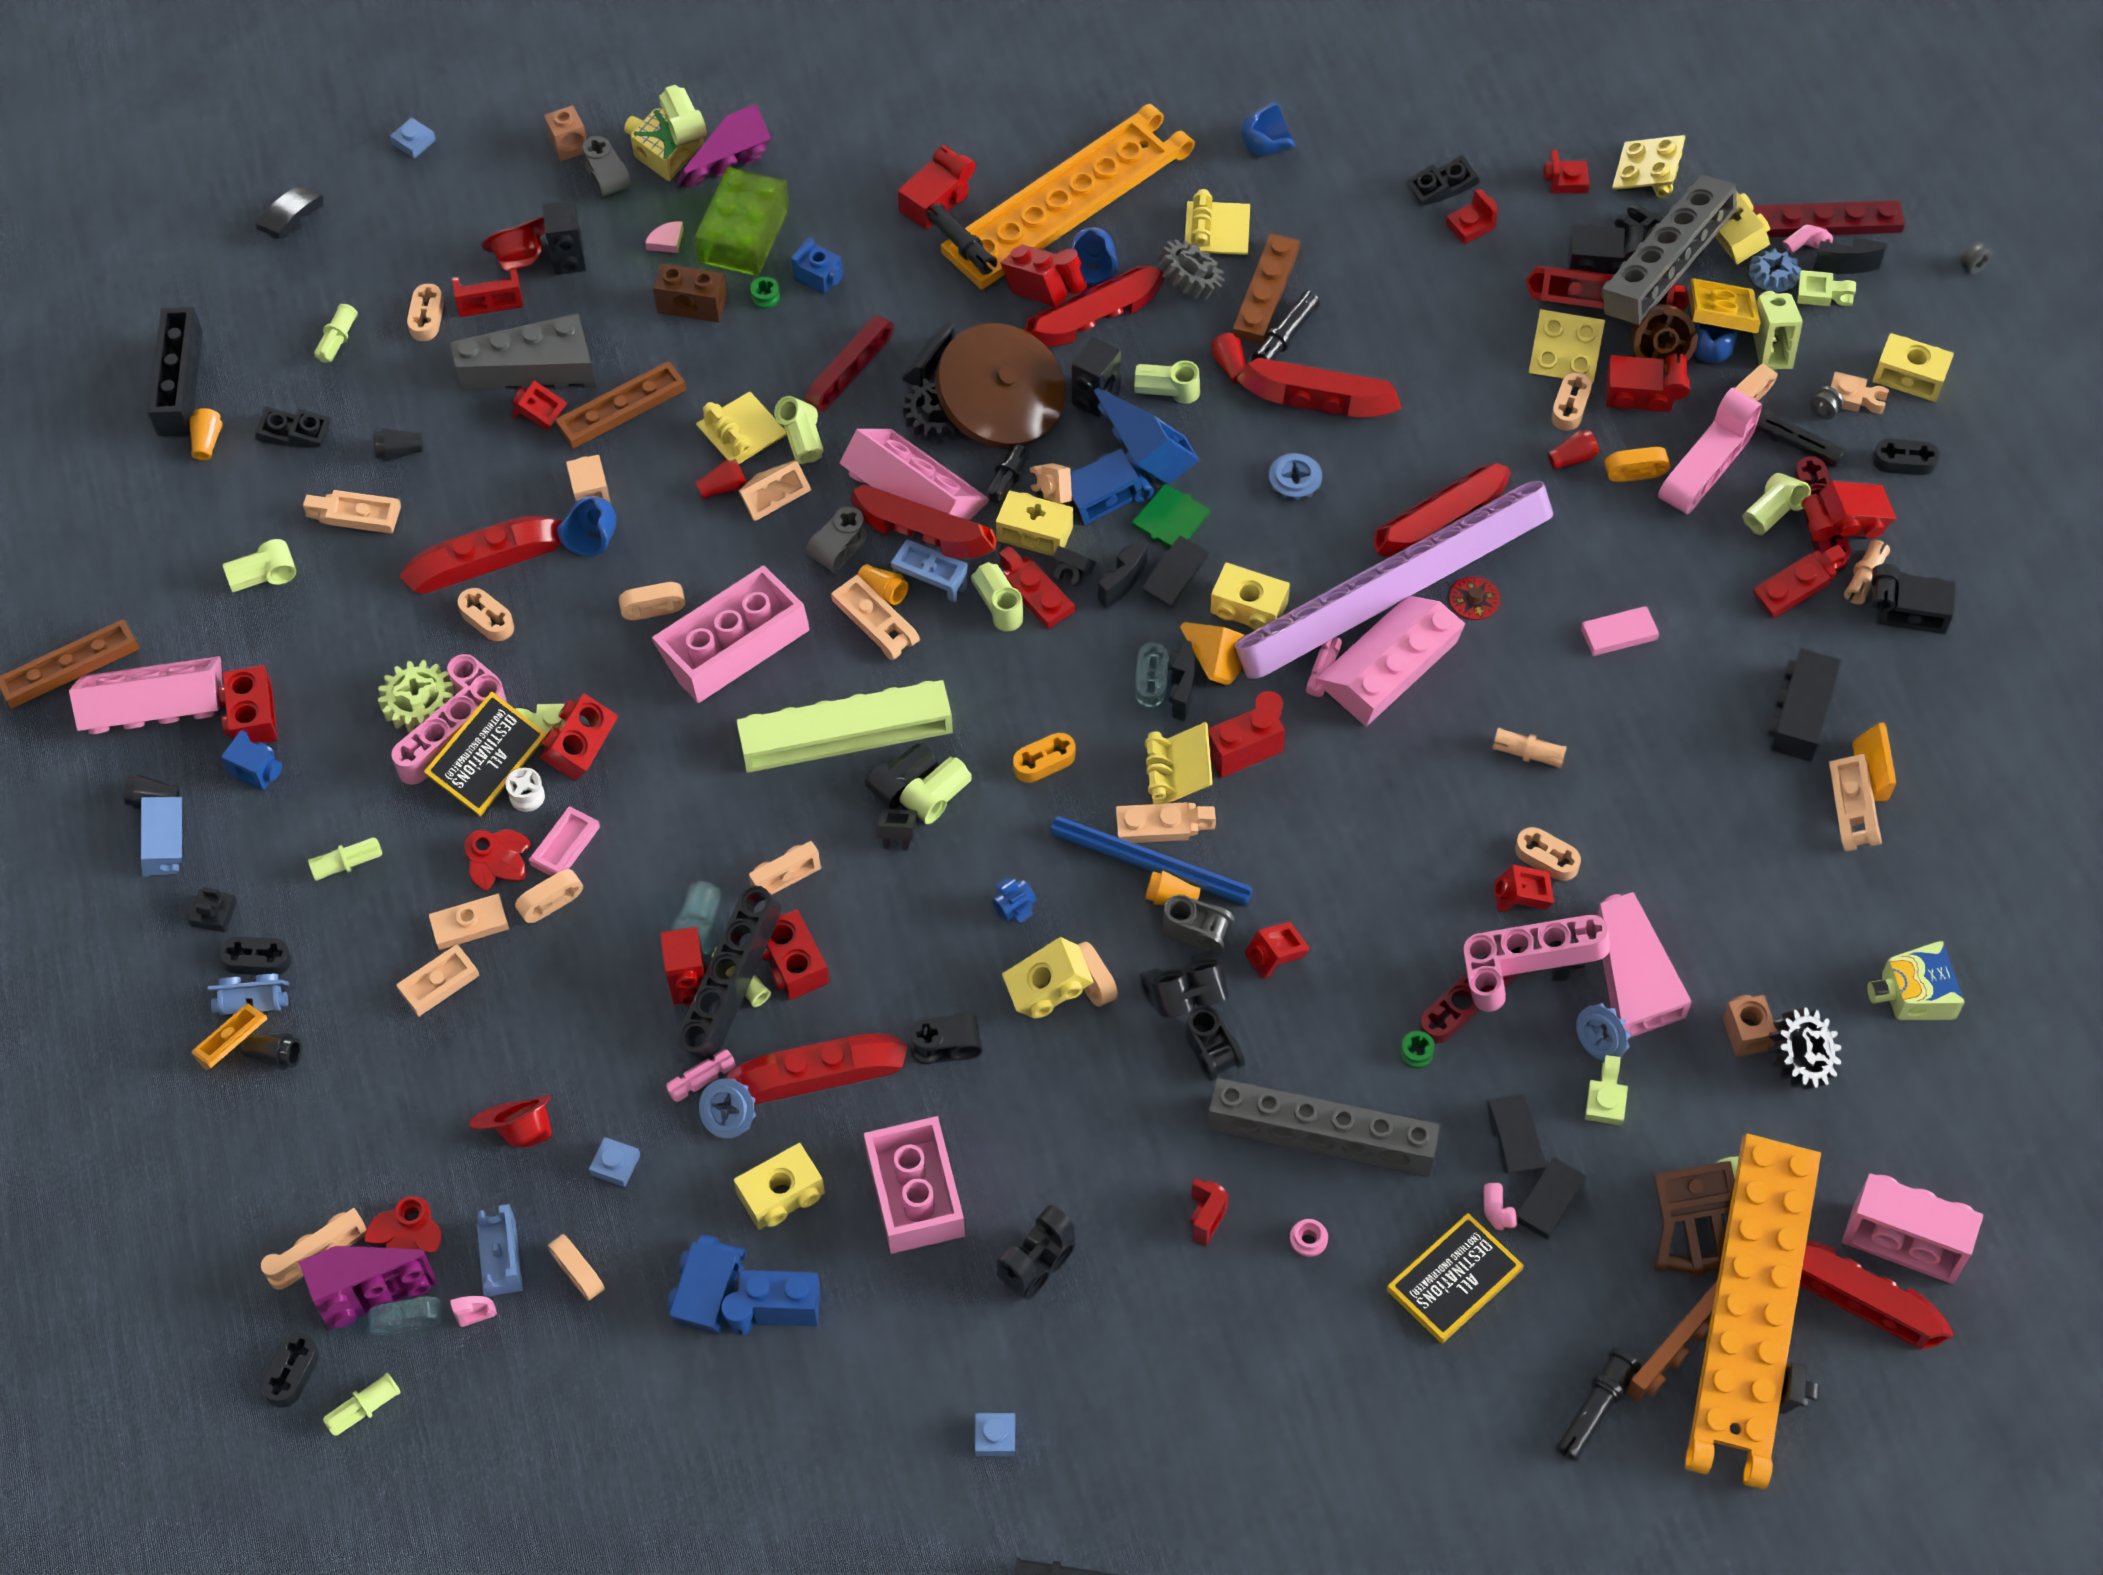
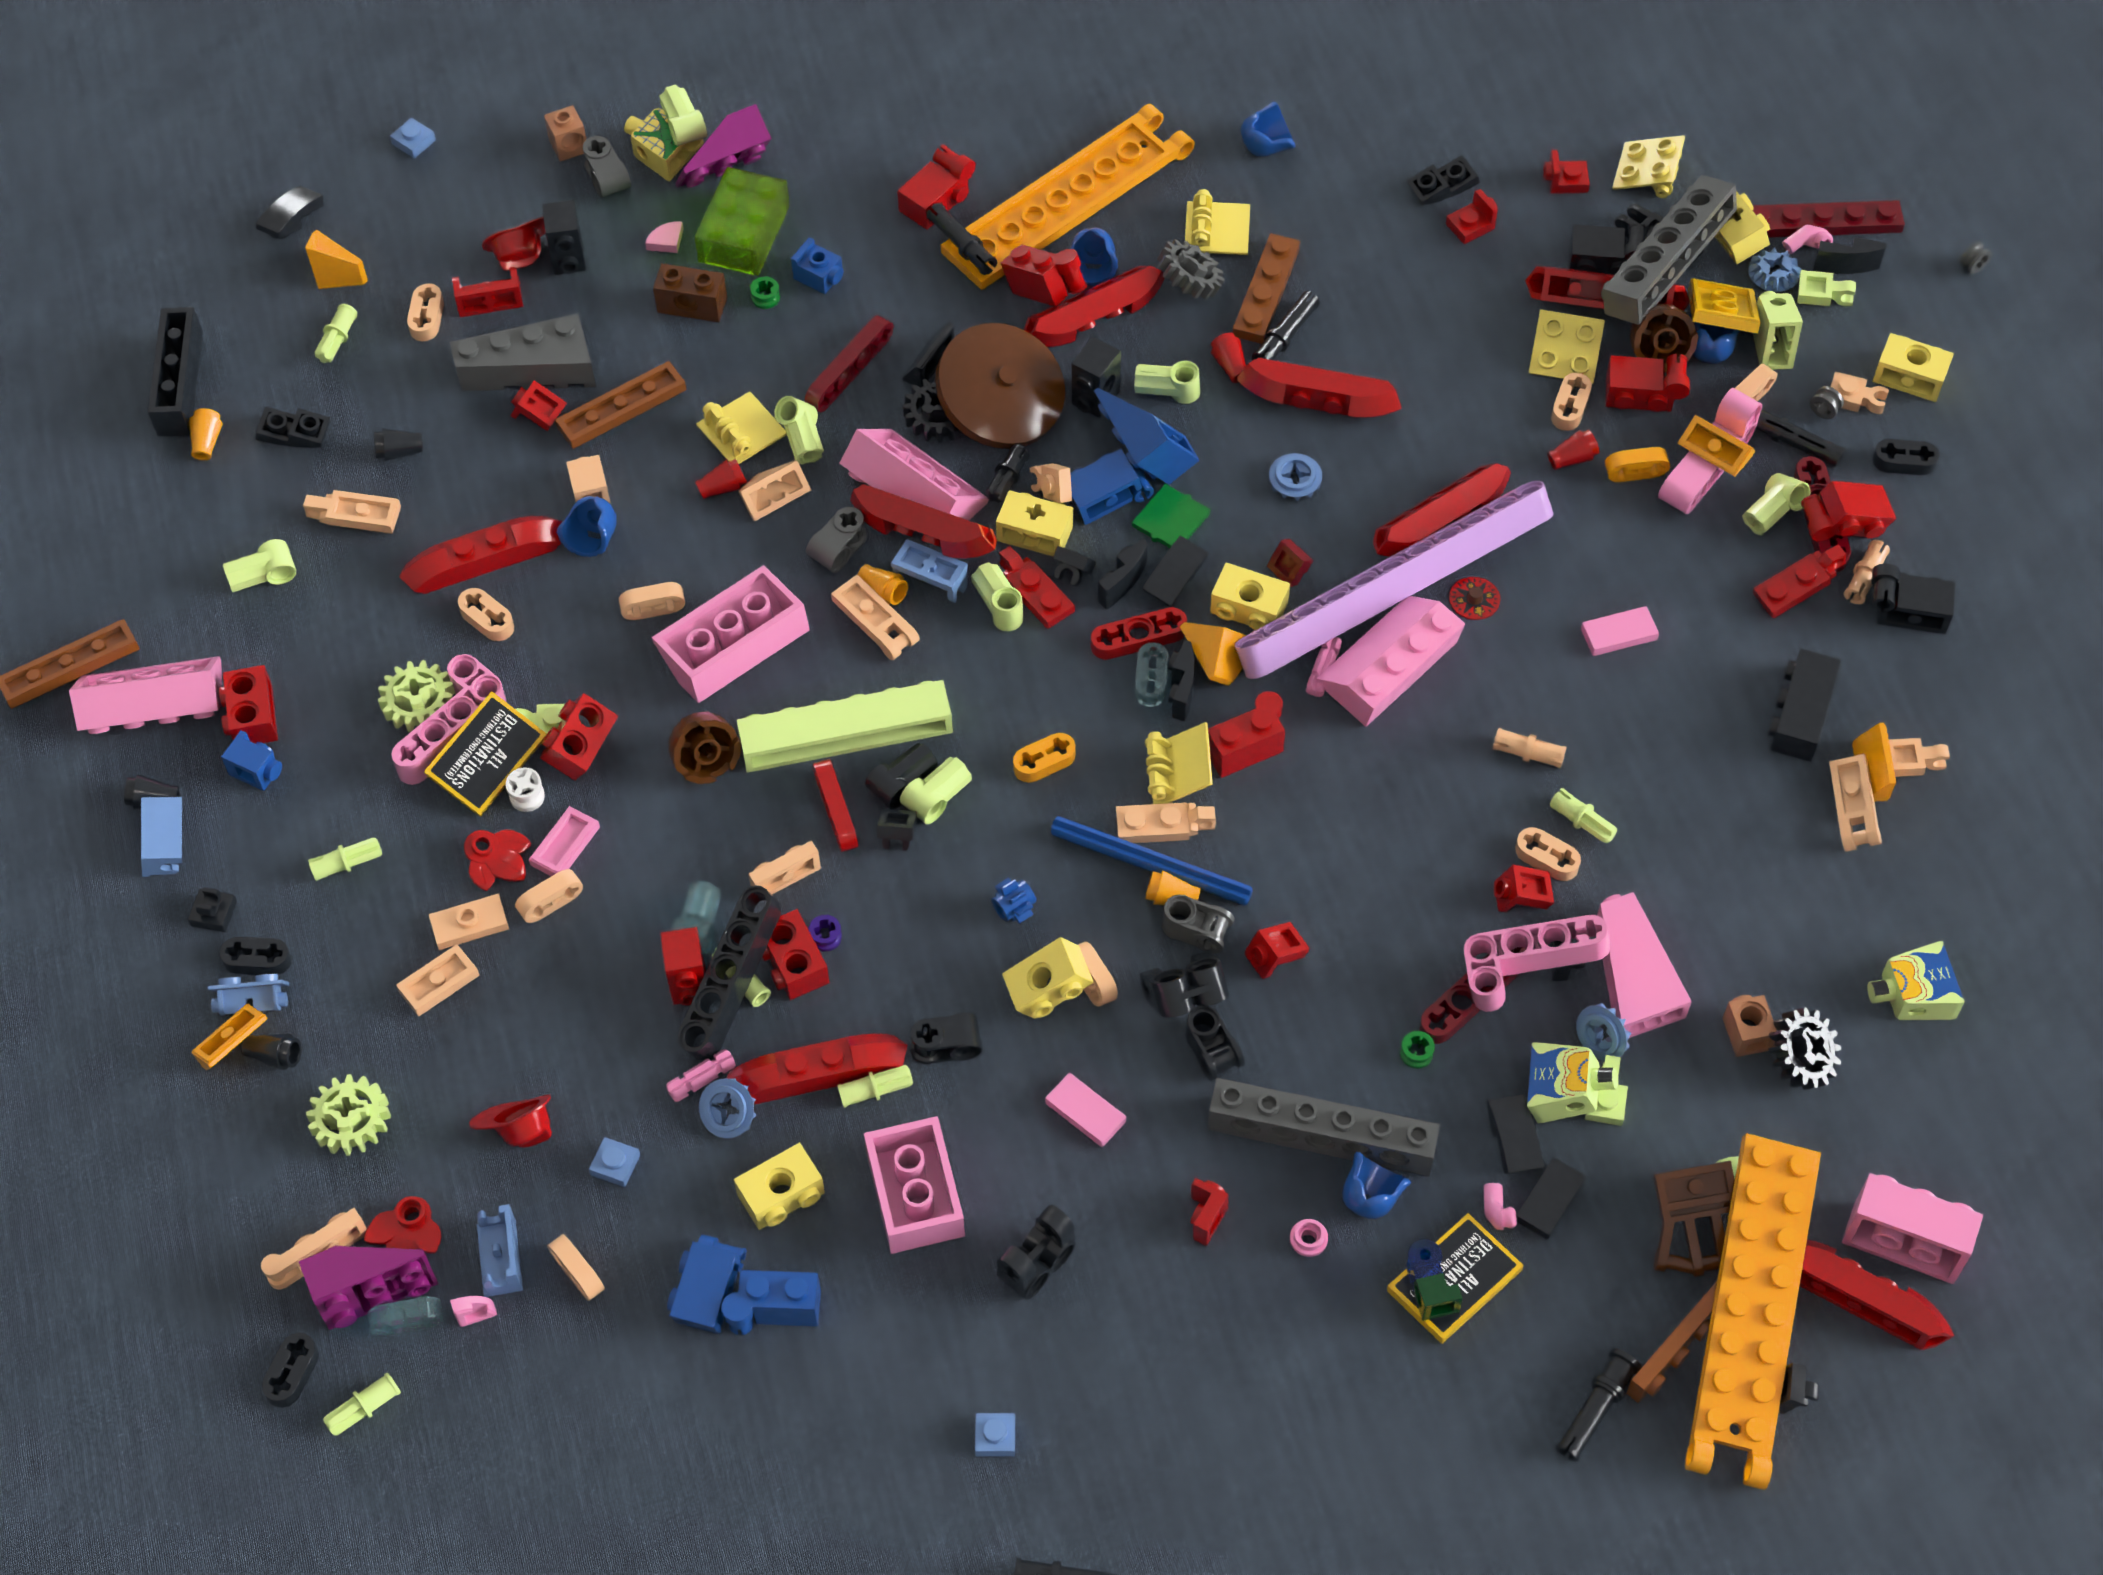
none -> light orange slope [305,230,368,289]
none -> yellowish green gear [306,1074,391,1156]
none -> reddish brown cylinder [668,711,741,784]
none -> dark purple bush [809,915,842,952]
none -> red beam [812,759,858,852]
none -> yellowish green axle [837,1065,913,1108]
none -> bright pink tile [1045,1072,1126,1148]
none -> red beam [1091,607,1187,660]
none -> dark red tile [1267,538,1314,587]
none -> blue hair [1342,1151,1411,1219]
none -> leg [1406,1239,1462,1321]
none -> torso [1527,1042,1618,1123]
none -> yellowish green axle [1550,788,1617,843]
none -> light orange slope [1677,415,1755,477]
none -> light nougat plate [1889,738,1950,777]

